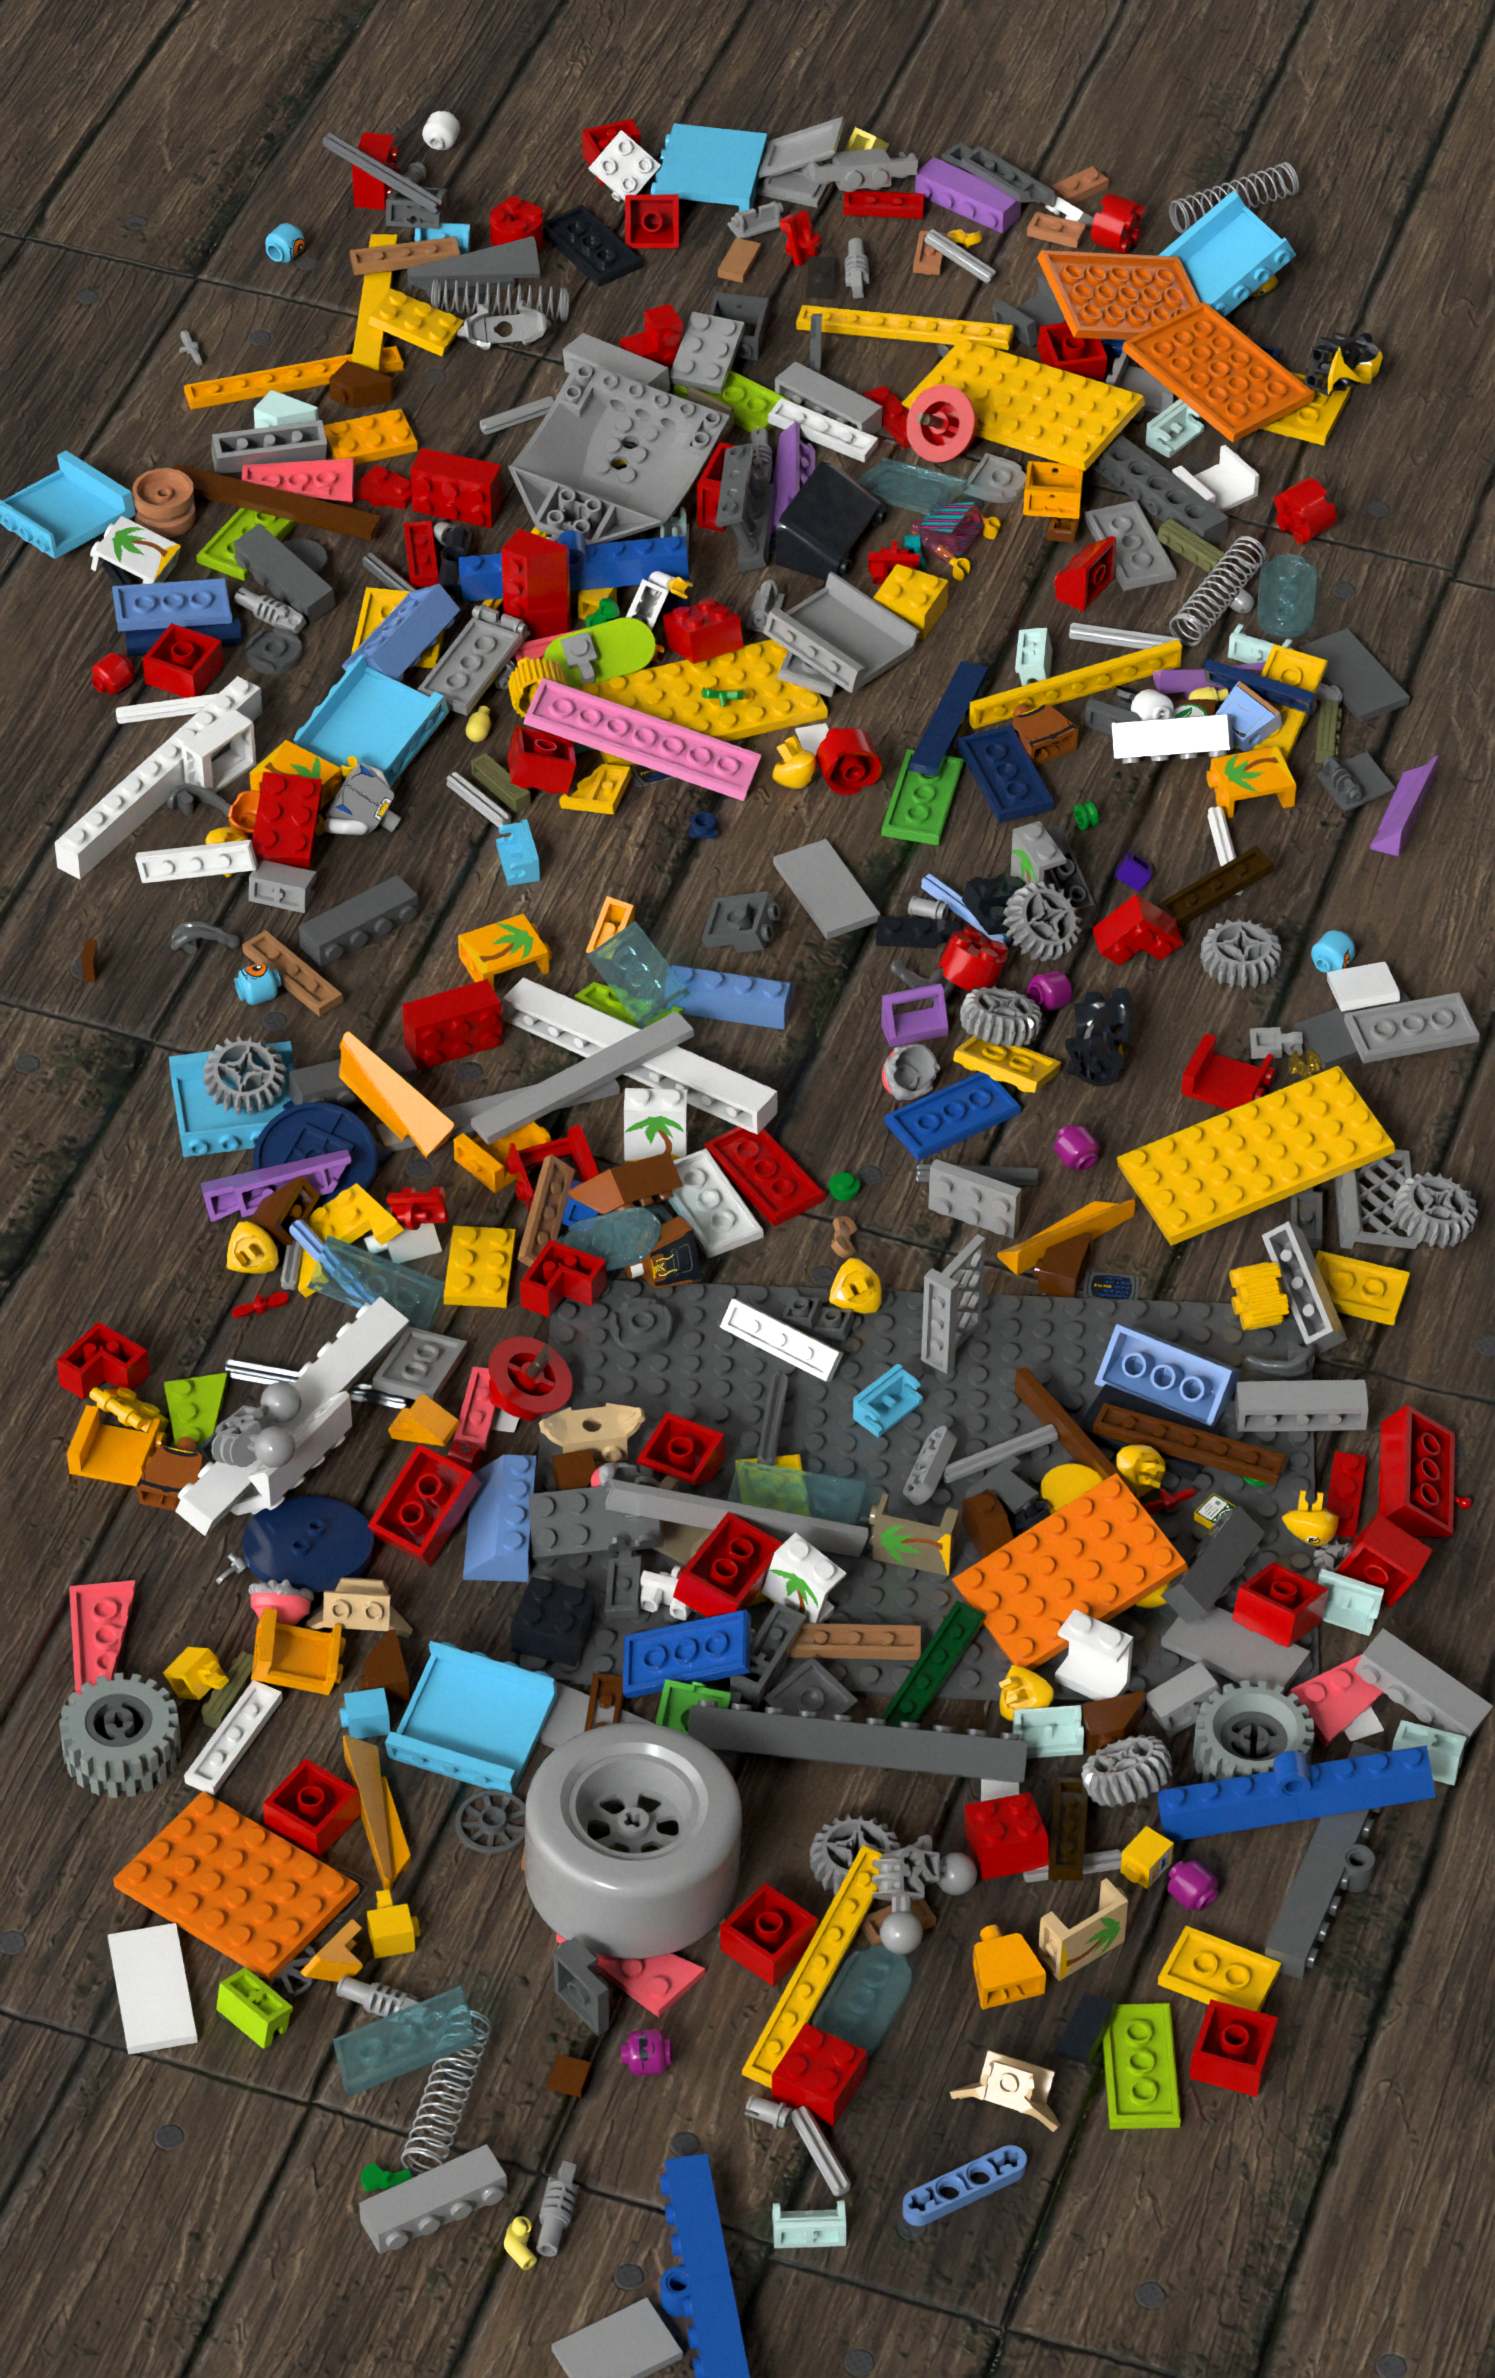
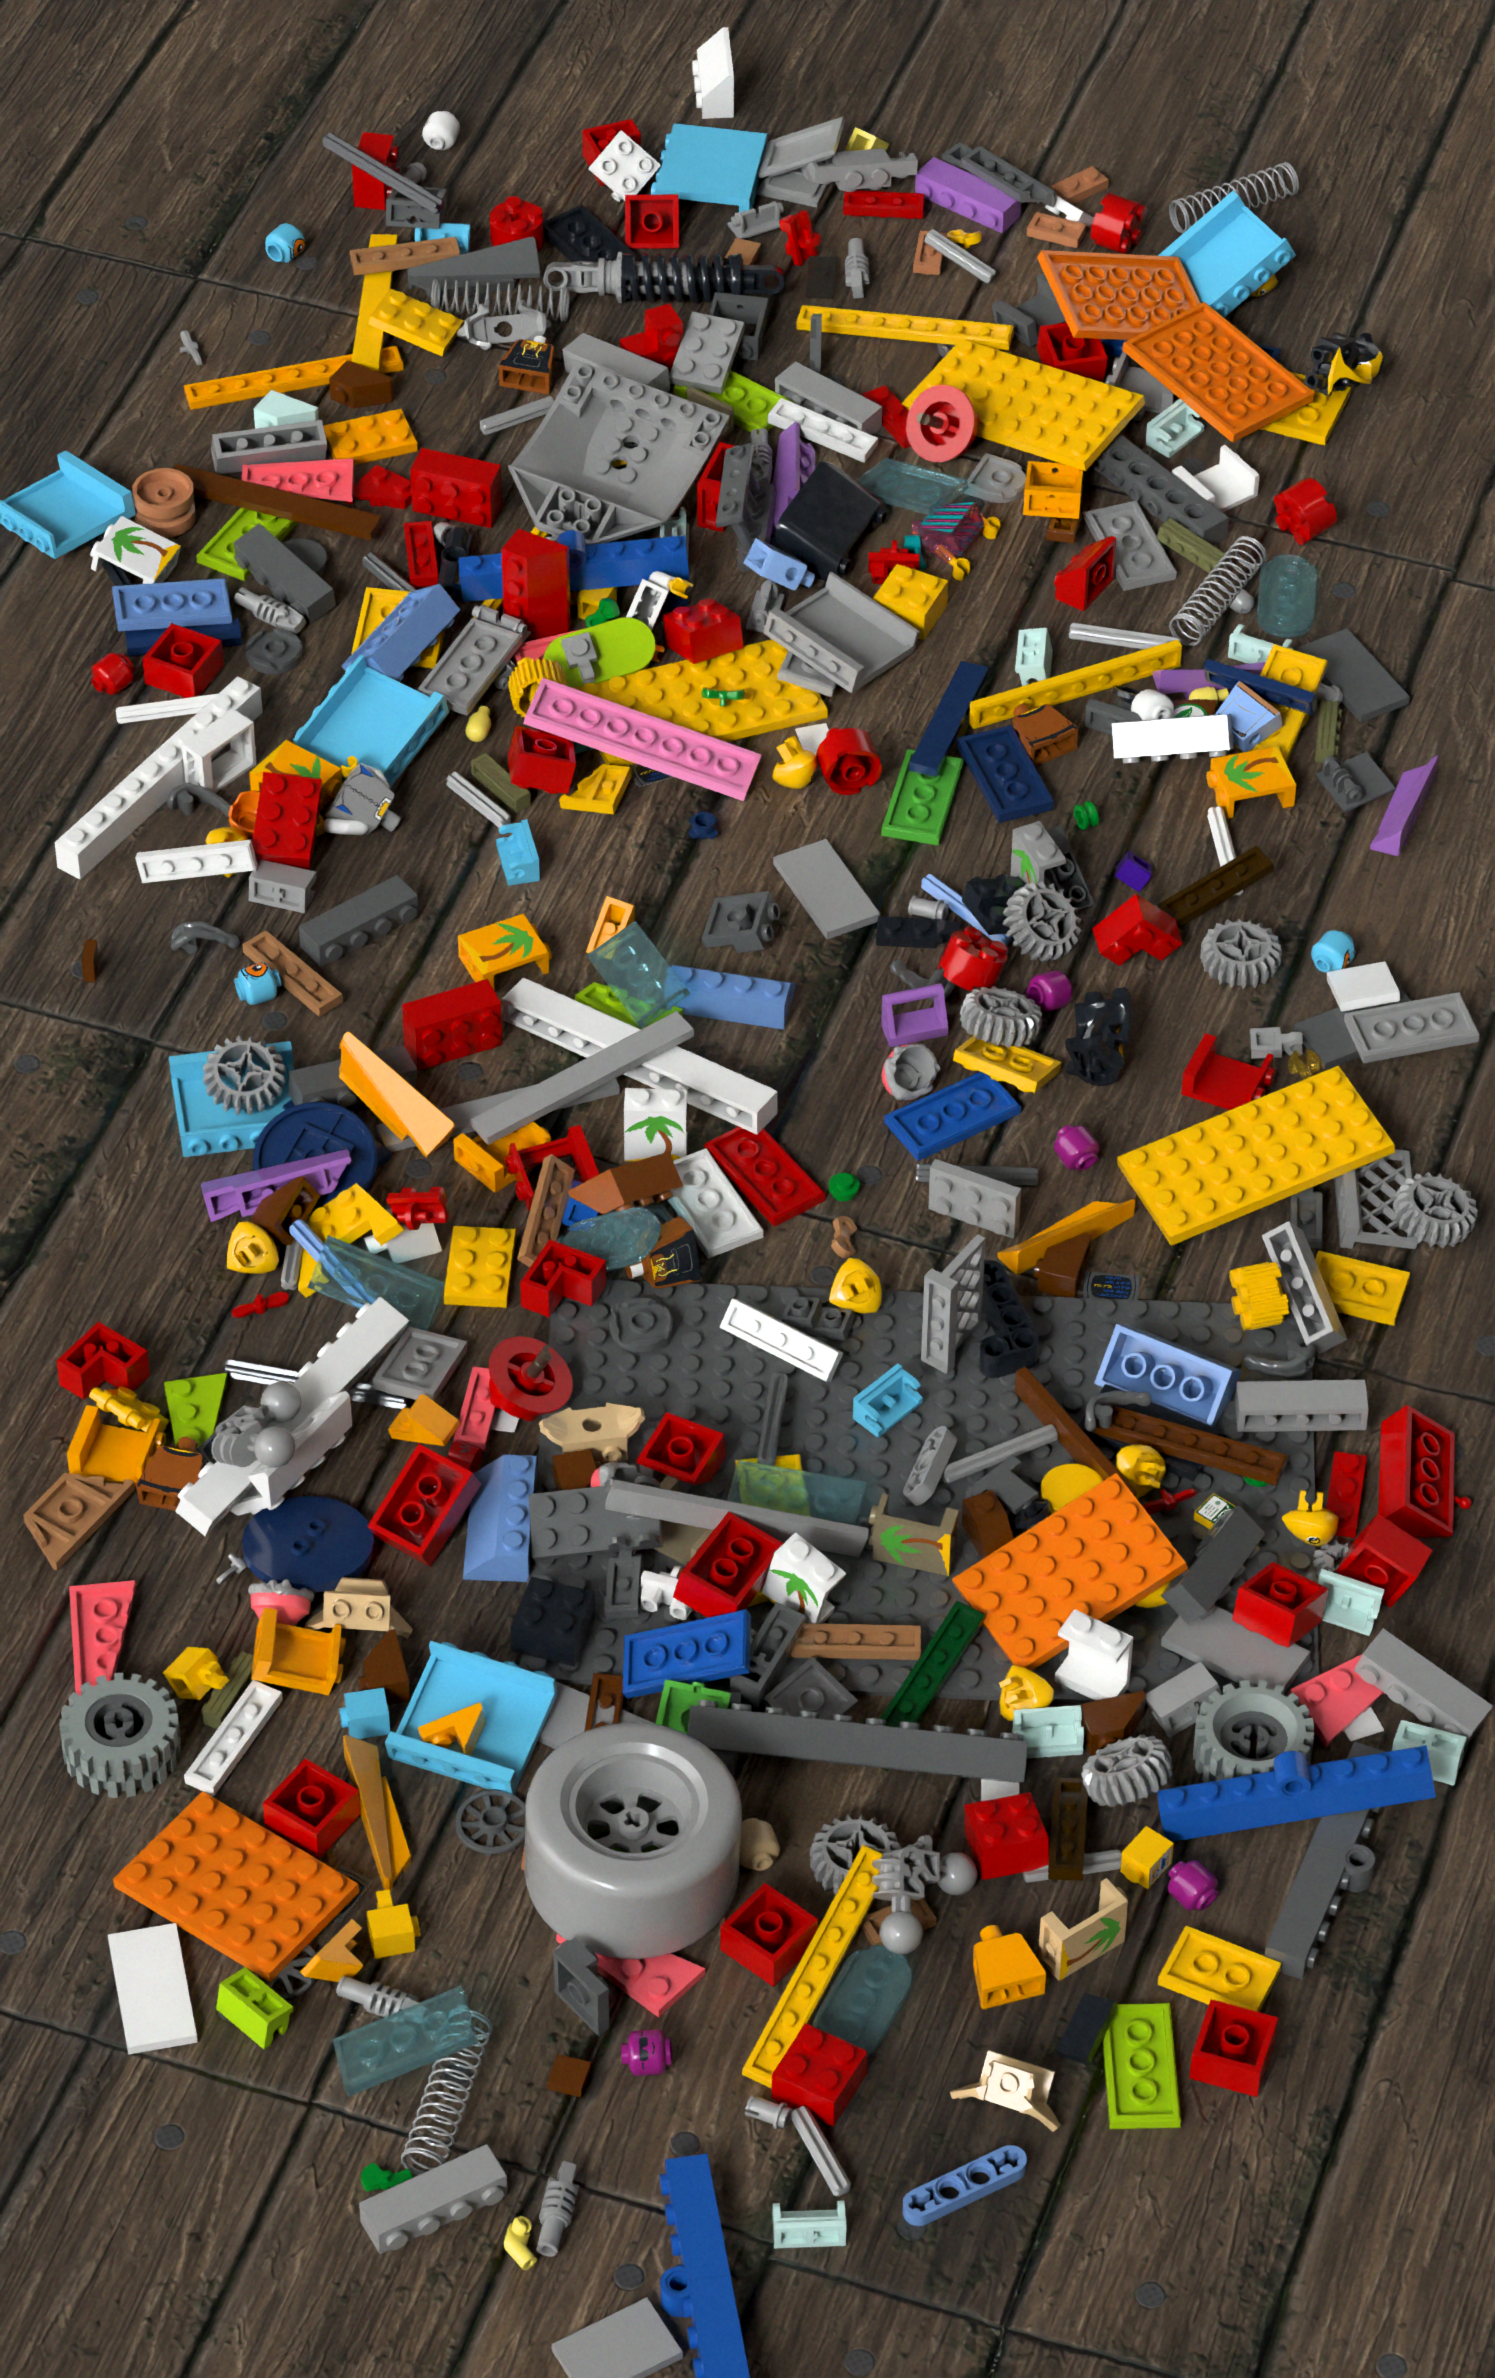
none -> medium nougat wing [24,1473,135,1571]
none -> light orange slope [418,1702,486,1756]
none -> torso [499,336,555,395]
none -> black piece [543,252,784,303]
none -> white slope [692,27,734,119]
none -> tan head [740,1818,780,1871]
none -> light blue torso [743,538,815,591]
none -> black beam [979,1260,1039,1378]
none -> dark grey piece [1085,1390,1152,1432]

